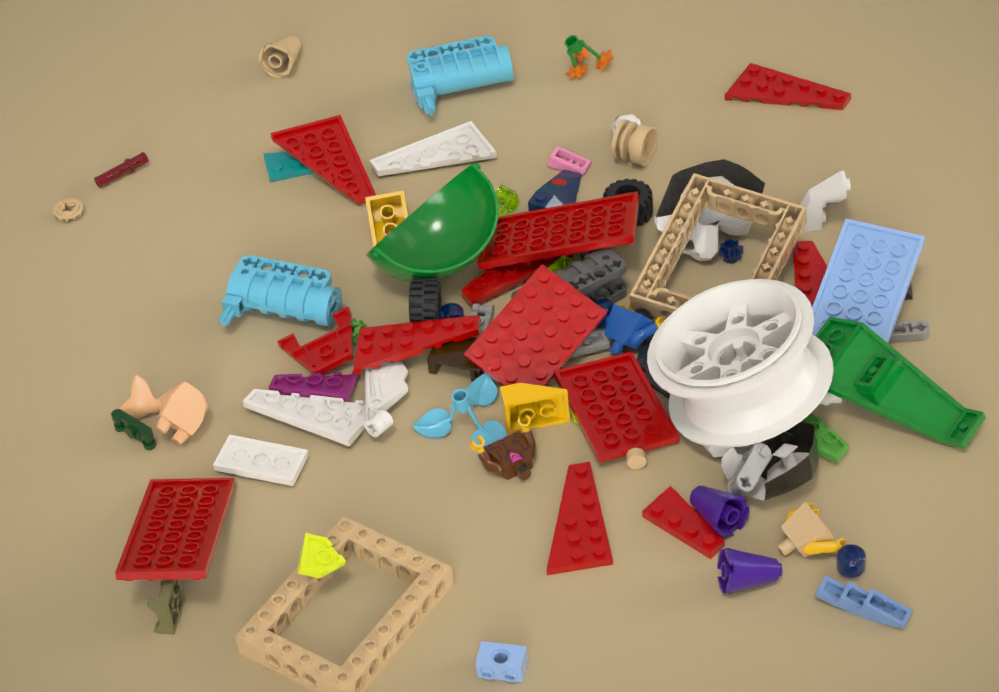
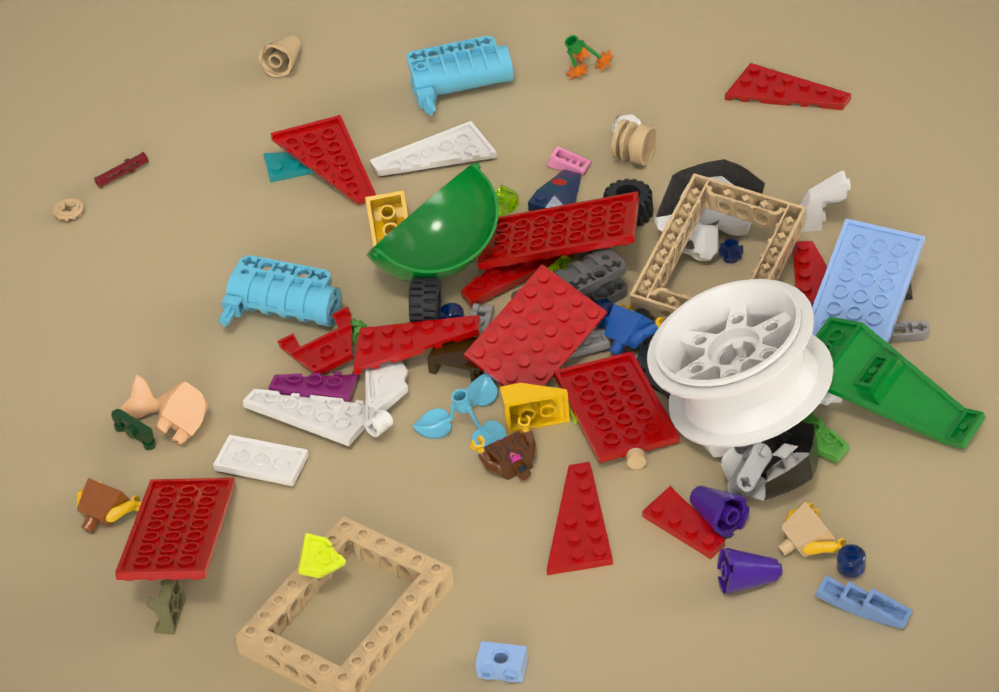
none -> dark orange torso [77,478,142,533]

